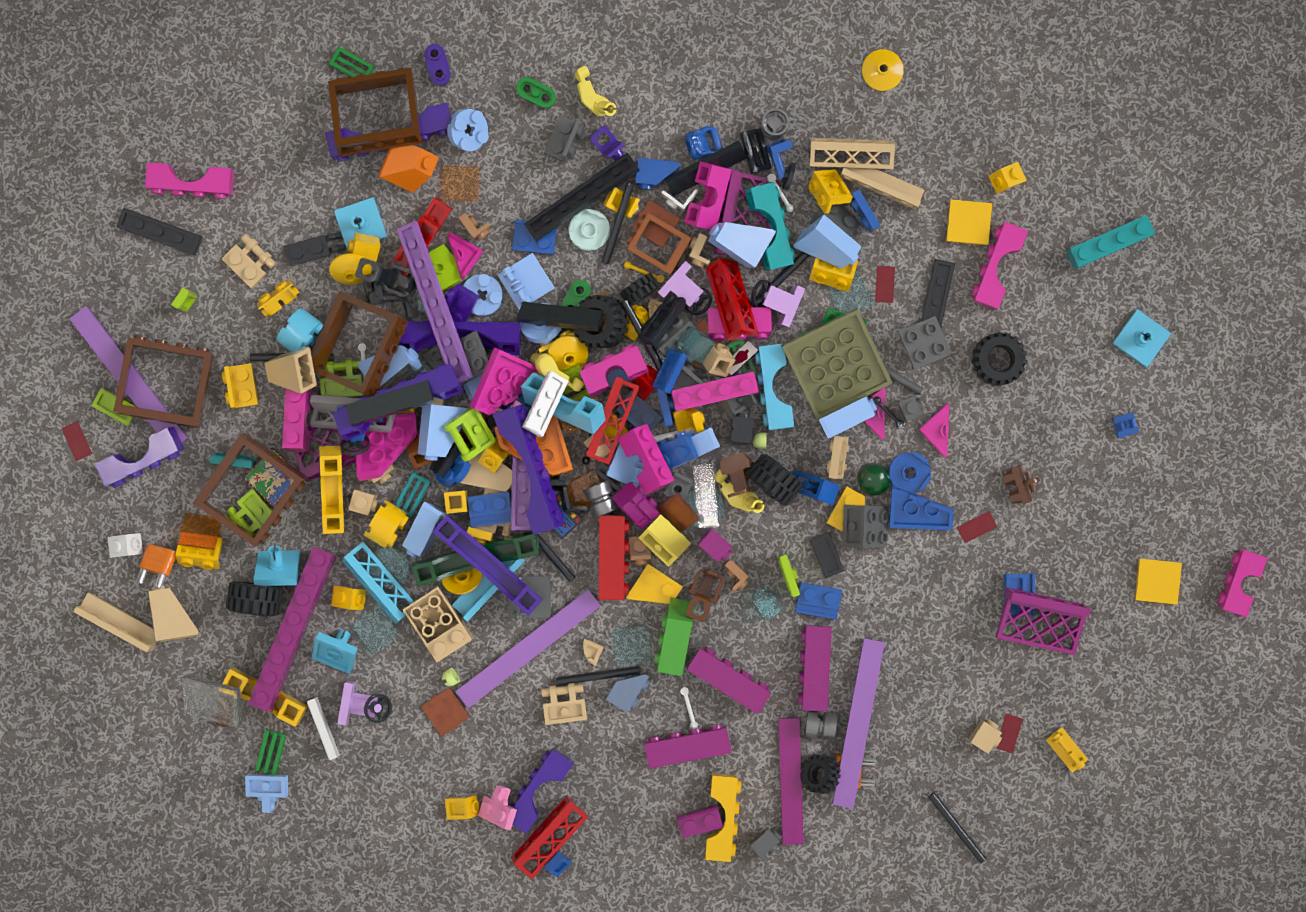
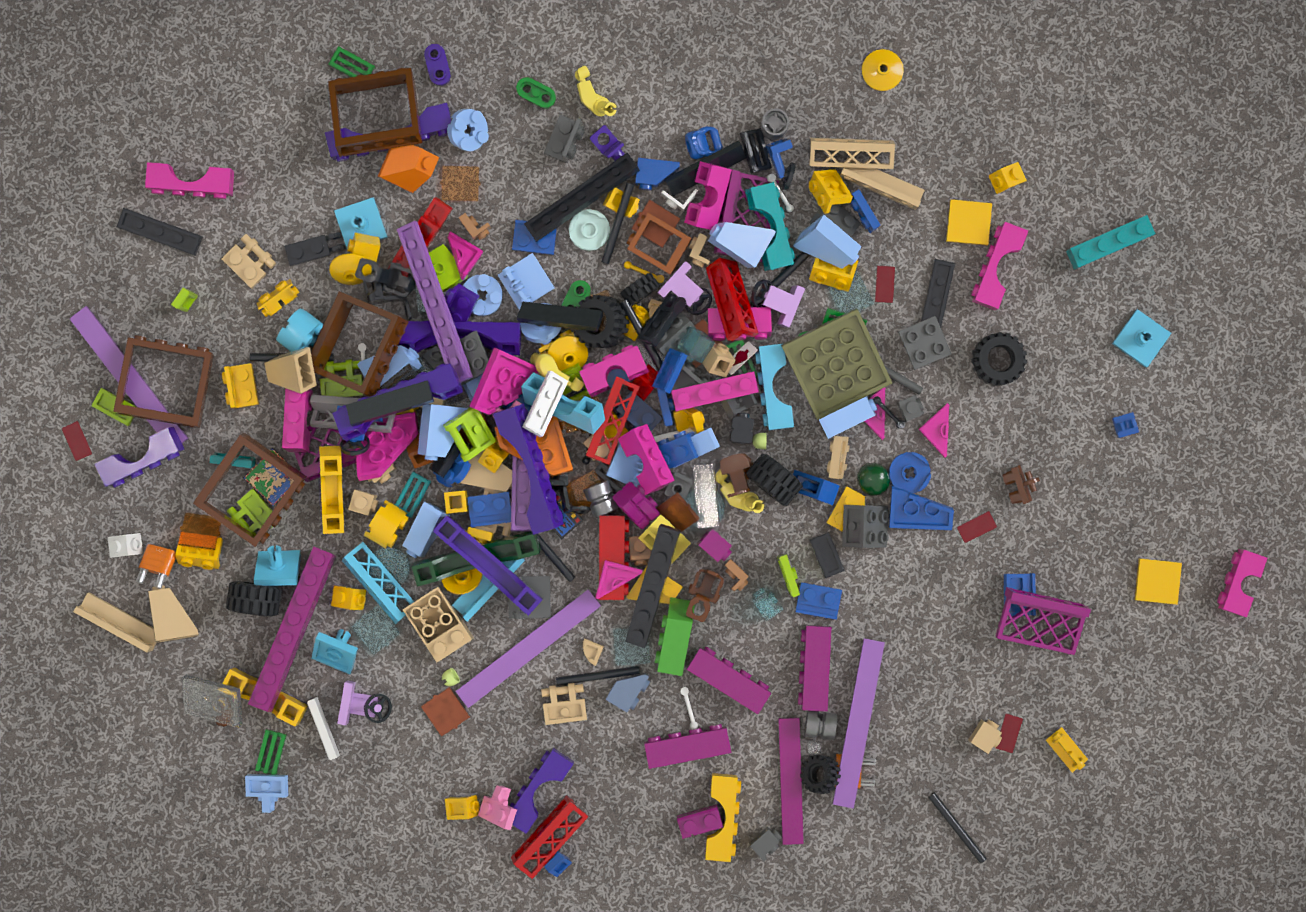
none -> dark pink tile [595,560,643,599]
none -> black plate [625,524,681,648]

